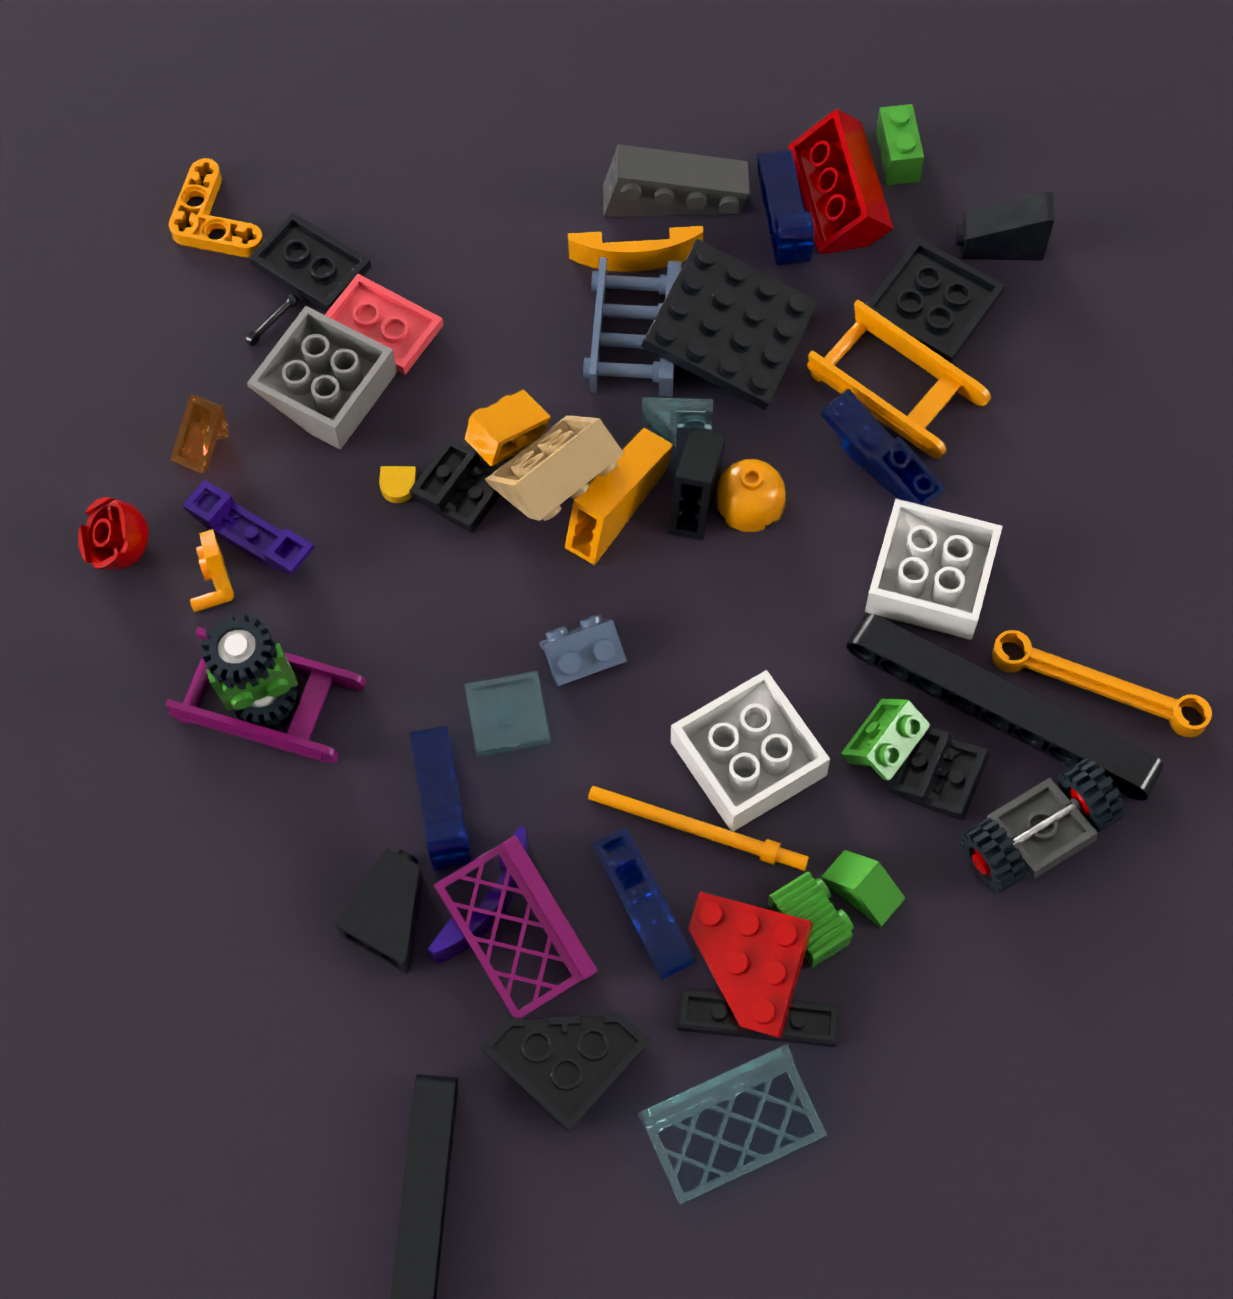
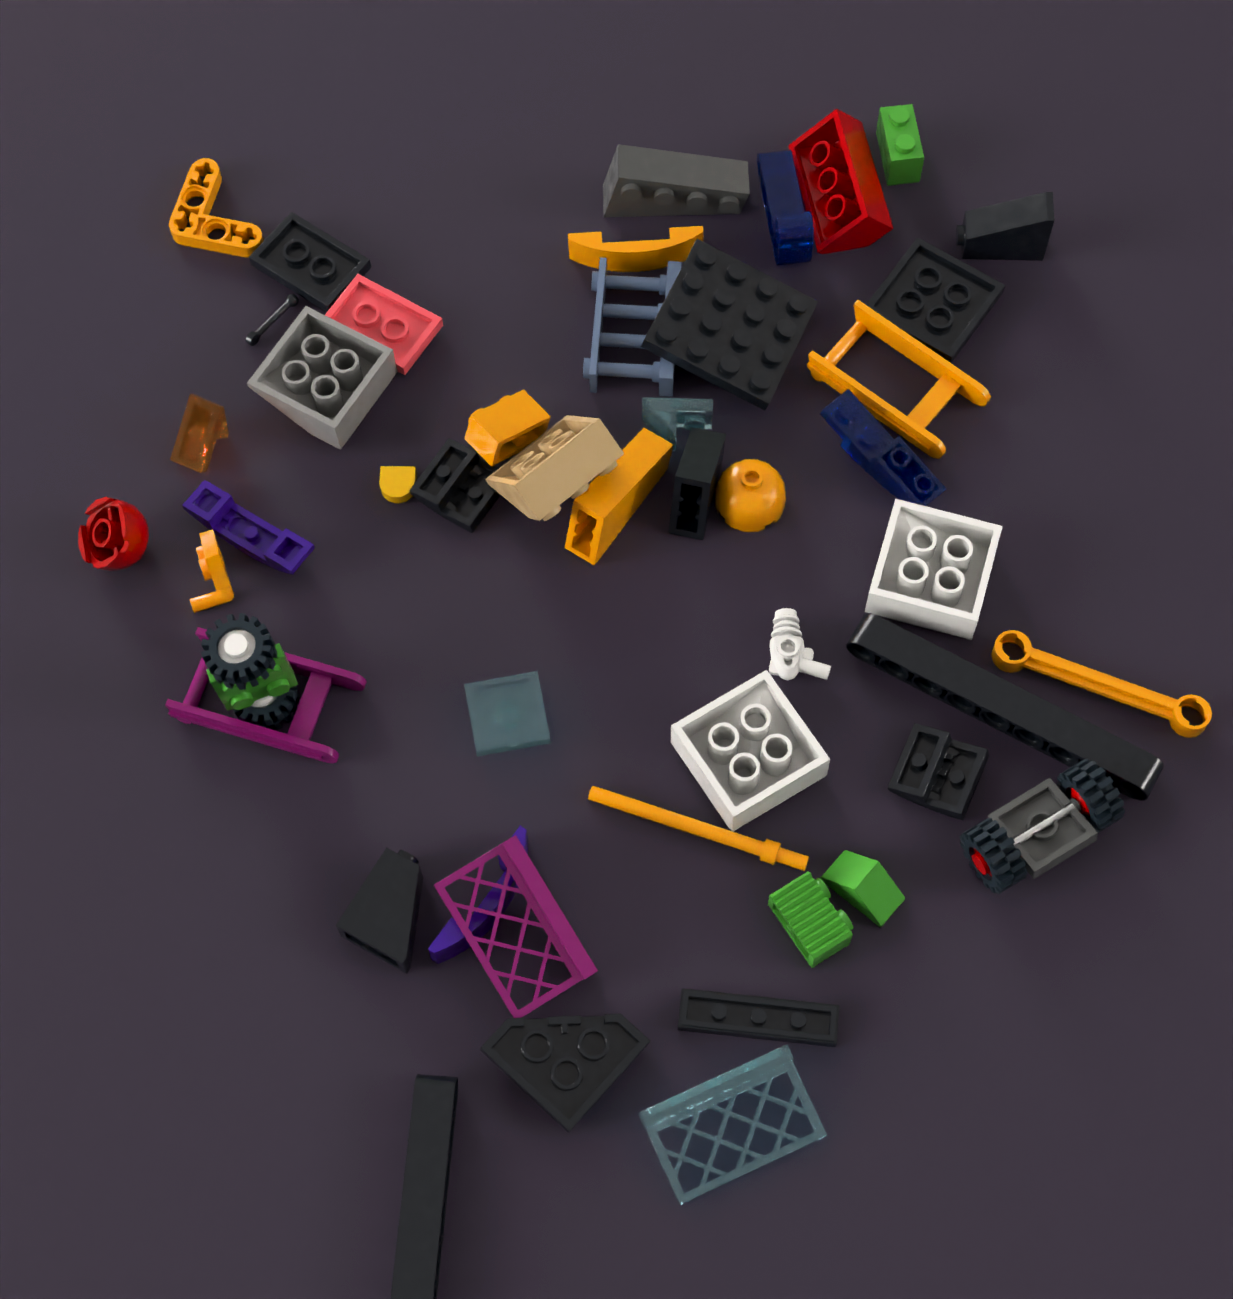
clear blue beam [410,725,472,871] -> none
sand blue bracket [539,614,627,686] -> none
clear blue slope [592,826,696,980] -> none
red plate [688,891,814,1039] -> none
bright green bracket [840,698,930,780] -> none
none -> white piece [768,608,831,681]

